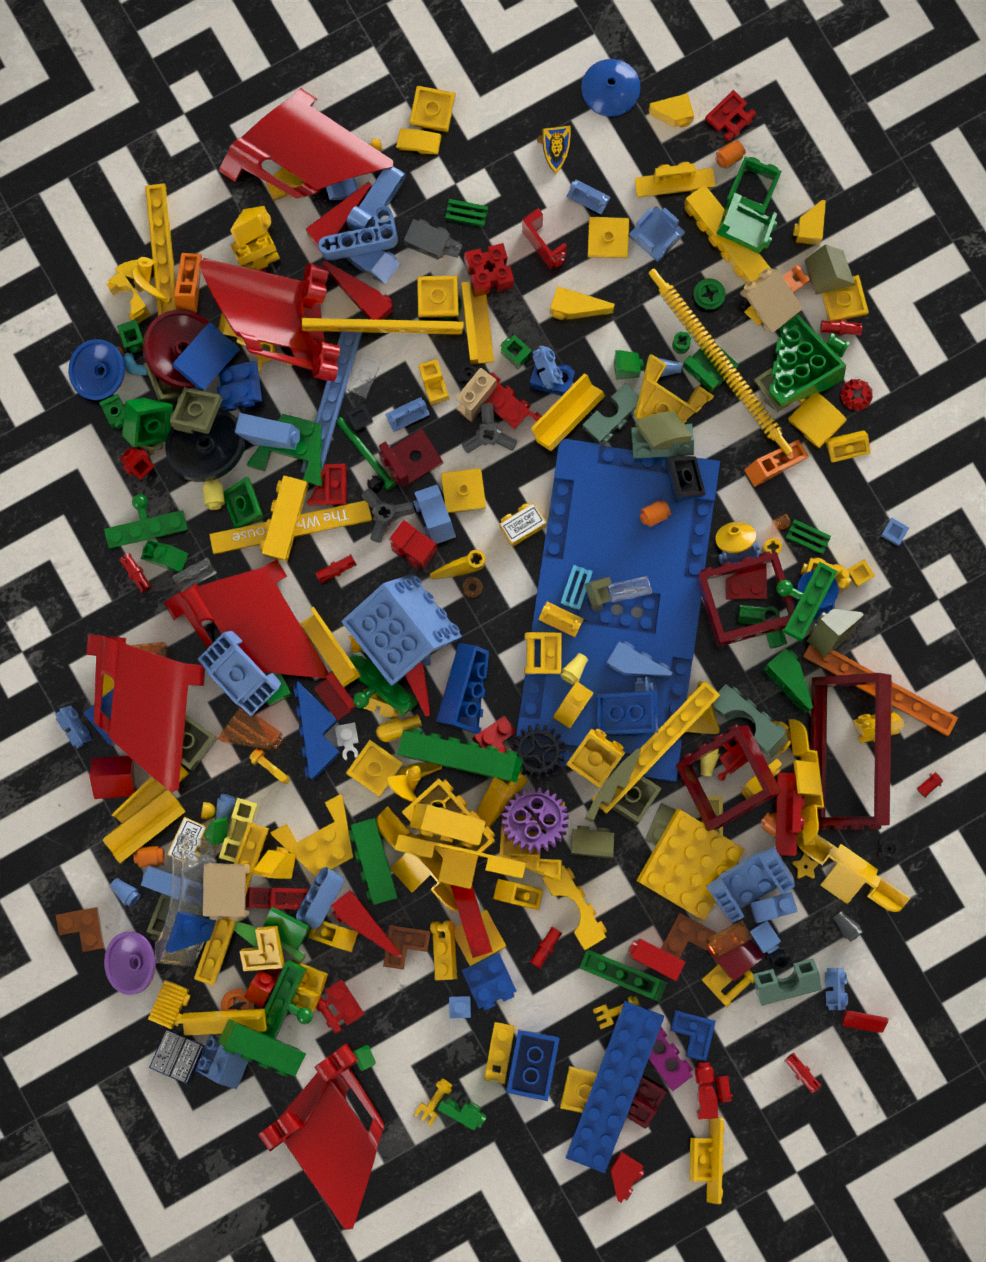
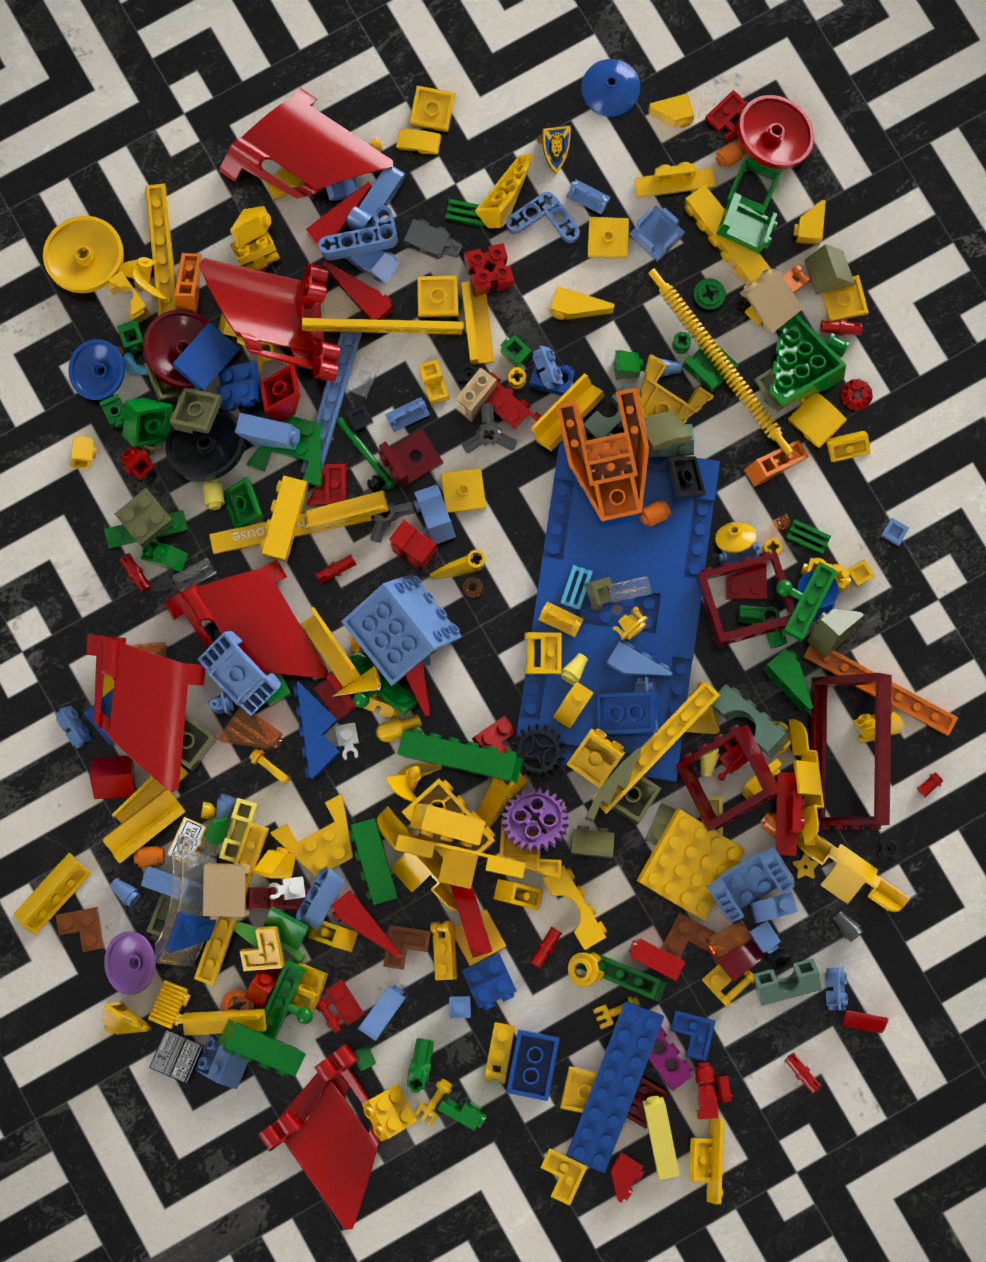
yellow plate [346,740,403,797] -> none
blue wedge [436,643,489,734] -> none
brick [499,503,547,547] -> none
red panel [522,208,567,269] -> none
none -> yellow panel [14,853,92,935]
none -> yellow dish [43,216,124,293]
none -> yellow brick [70,436,97,469]
none -> yellow wedge [101,1001,153,1035]
none -> olive brick [114,488,175,548]
none -> medium blue hinge [209,692,234,716]
none -> red slope [259,363,301,422]
none -> white plate [267,877,306,900]
none -> yellow panel [305,490,389,531]
none -> yellow sticker [332,666,381,697]
none -> medium blue slope [358,985,406,1041]
none -> yellow plate [362,1084,417,1142]
none -> green piece [407,1038,434,1093]
none -> yellow wedge [475,154,533,228]
none -> medium blue beam [506,192,580,243]
none -> yellow bush [508,367,526,390]
none -> yellow plate [540,1148,588,1206]
none -> orange wedge [556,387,649,521]
none -> yellow piece [568,952,604,987]
none -> yellow piece [613,607,648,641]
none -> light yellow brick [642,1096,680,1180]
none -> red dish [737,95,814,169]

